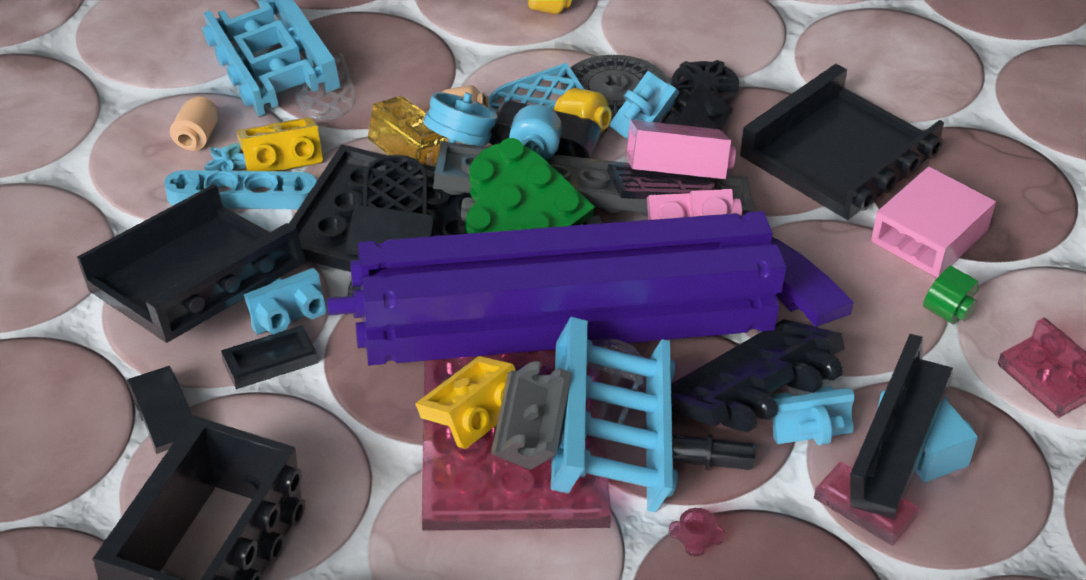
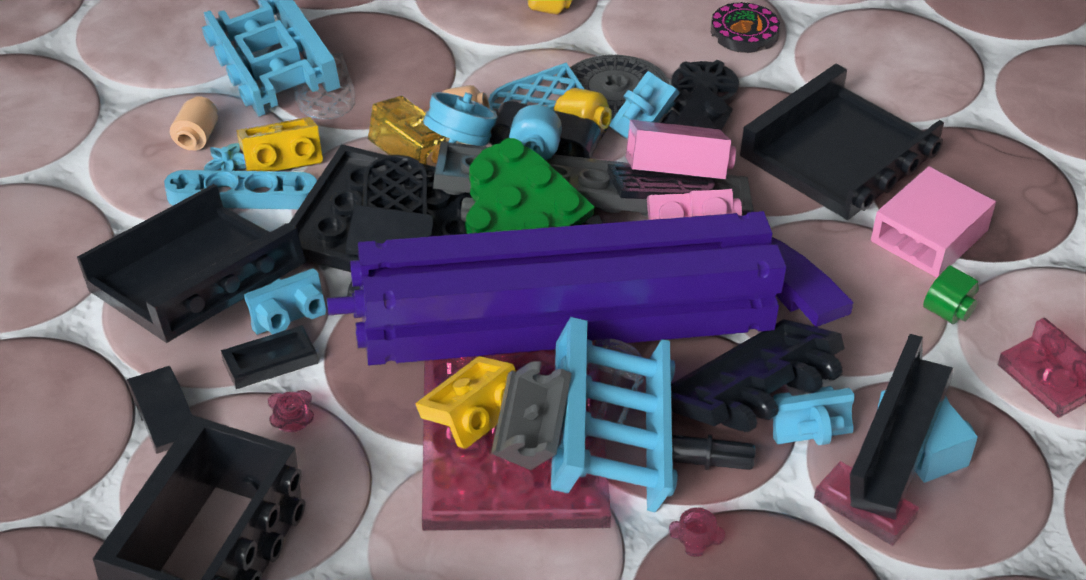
none -> clear pink plate [268,390,314,433]
none -> black tile [710,2,780,53]

